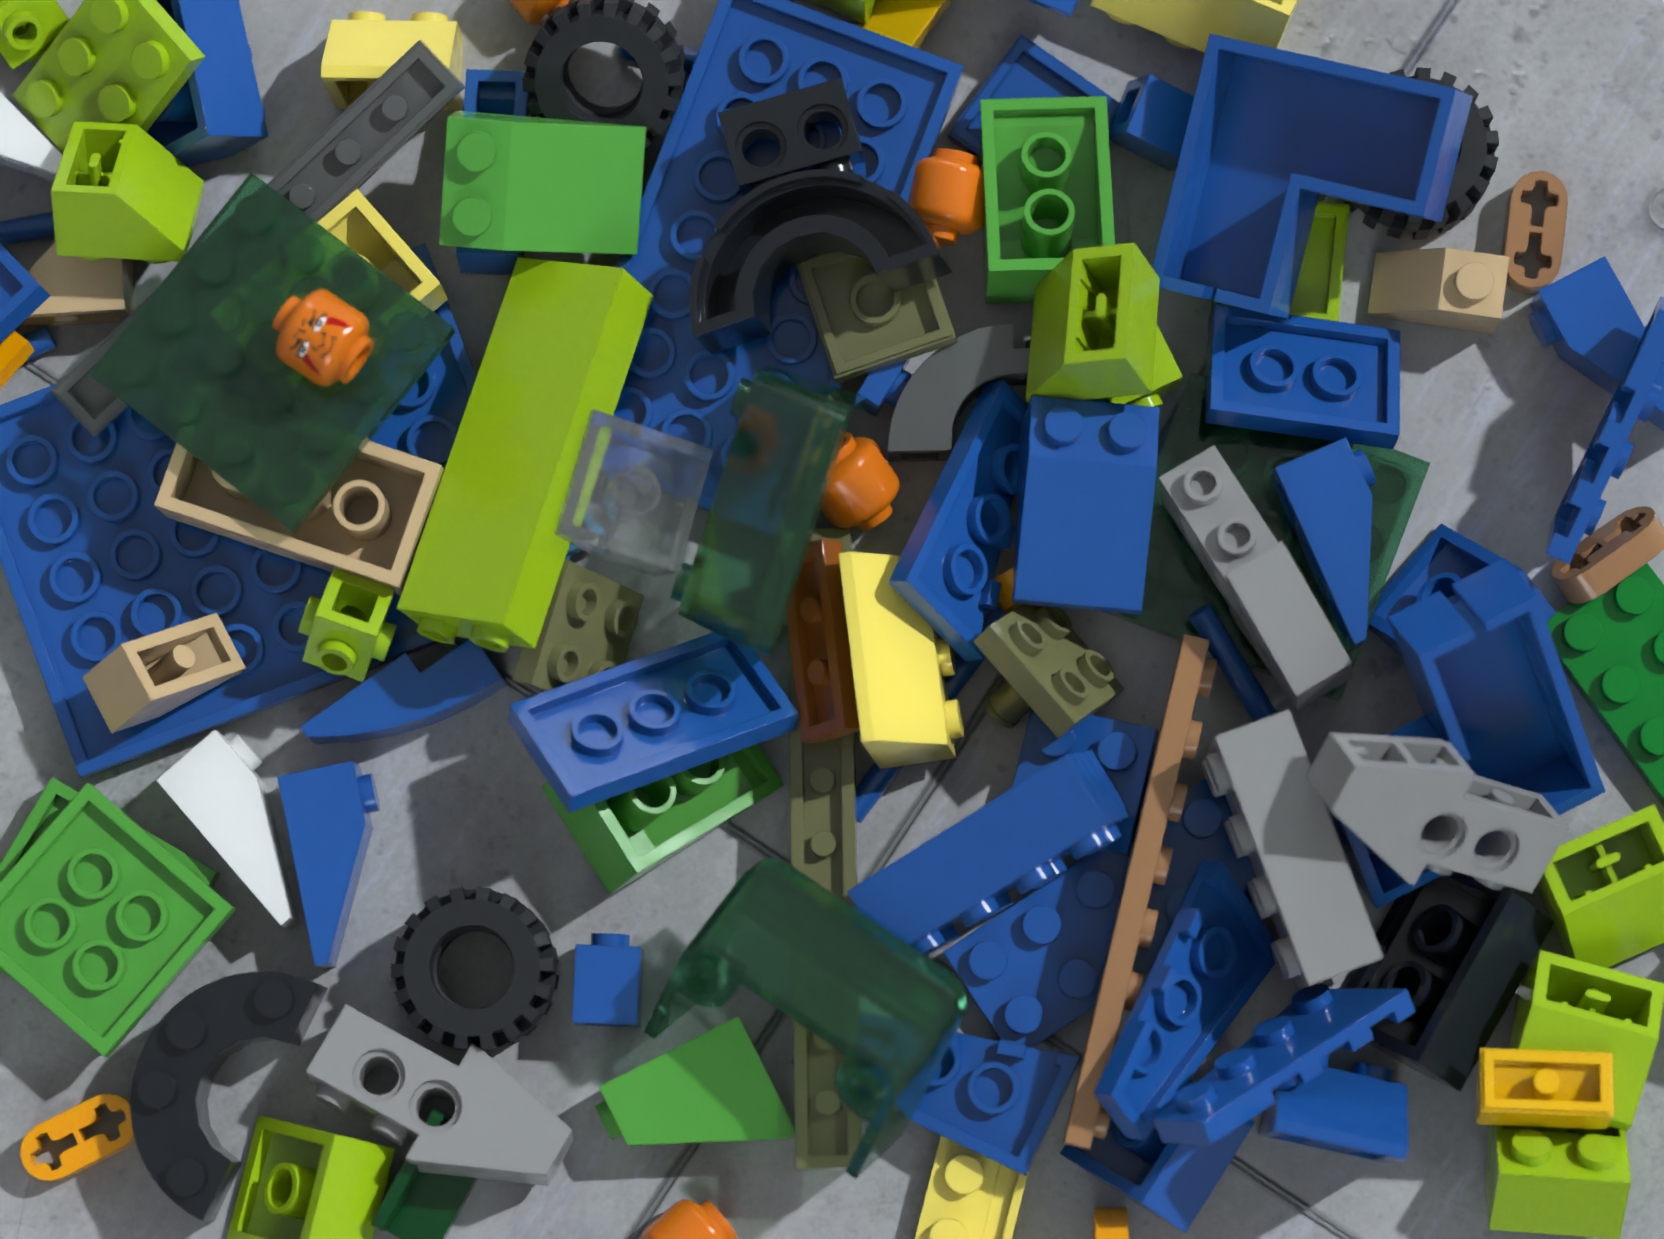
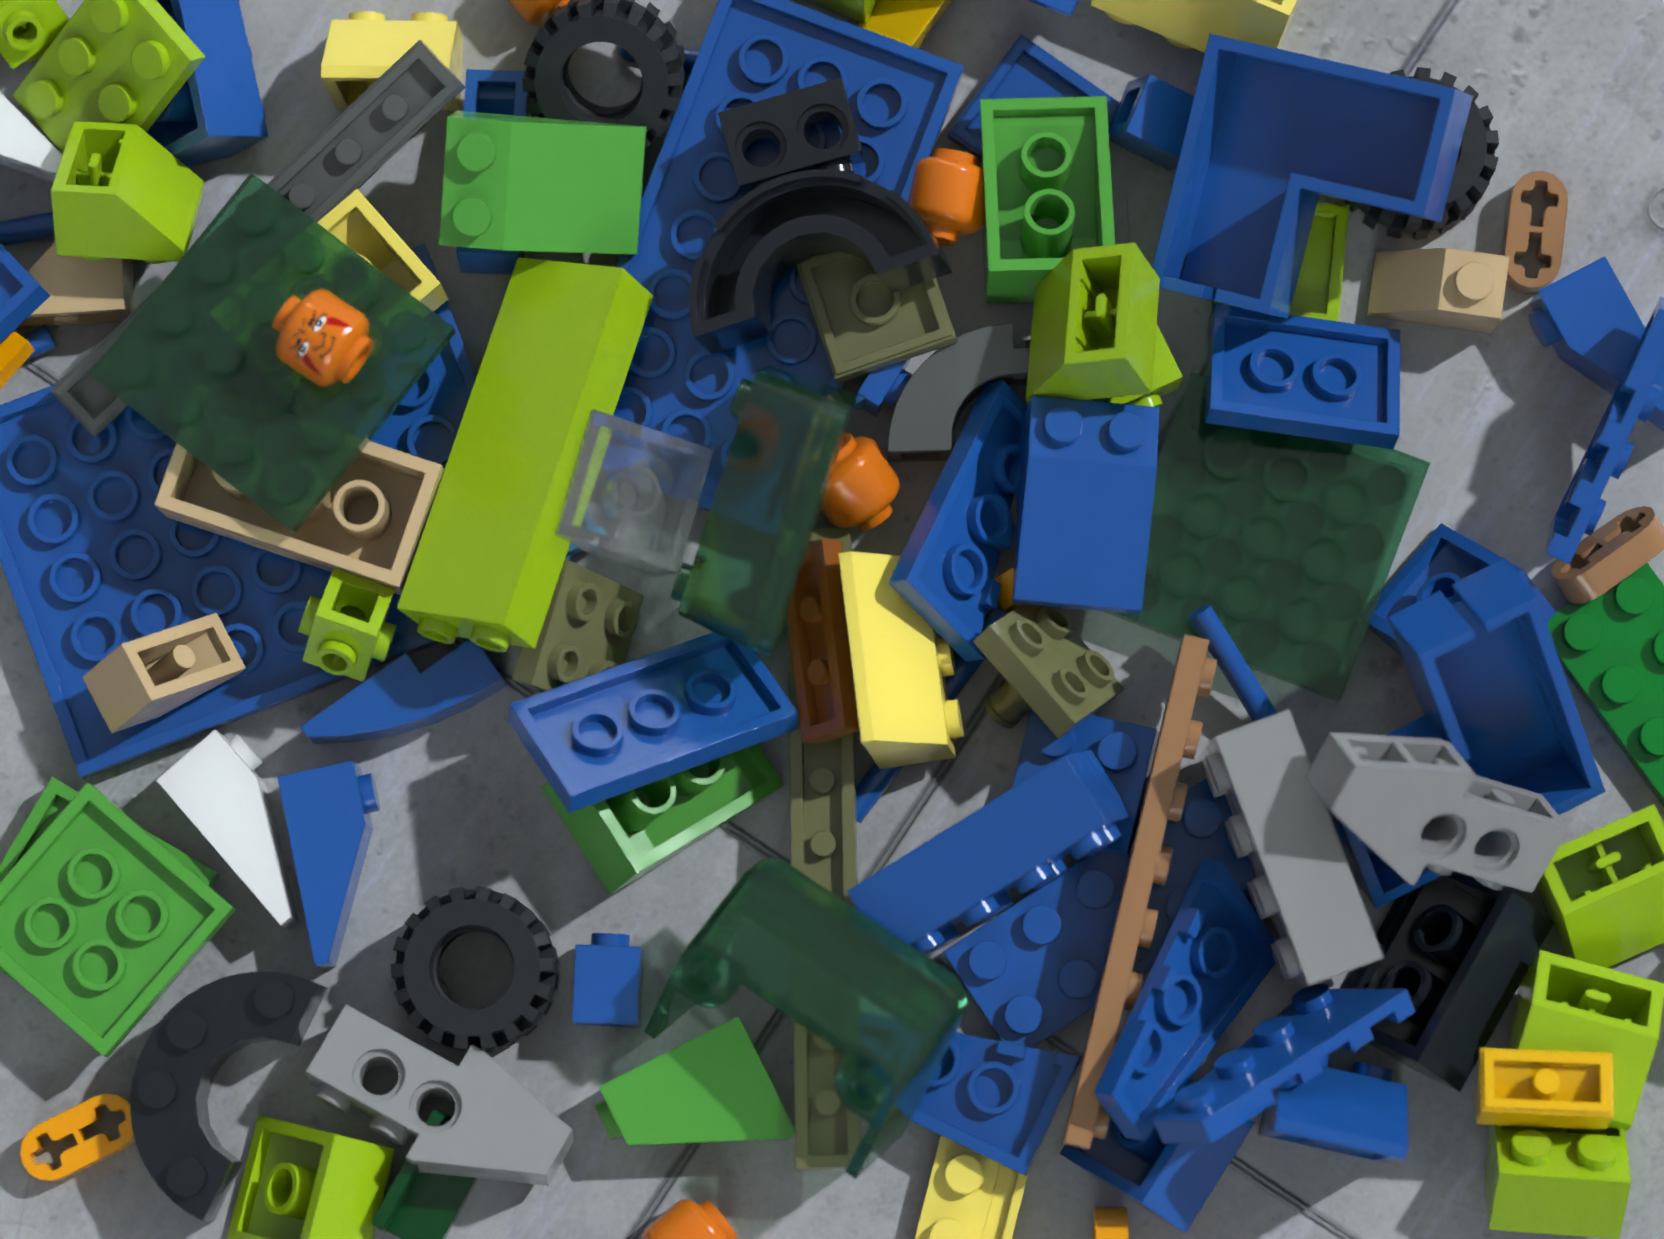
light grey brick [1159,445,1353,711] -> none
blue slope [1270,437,1376,653] -> none

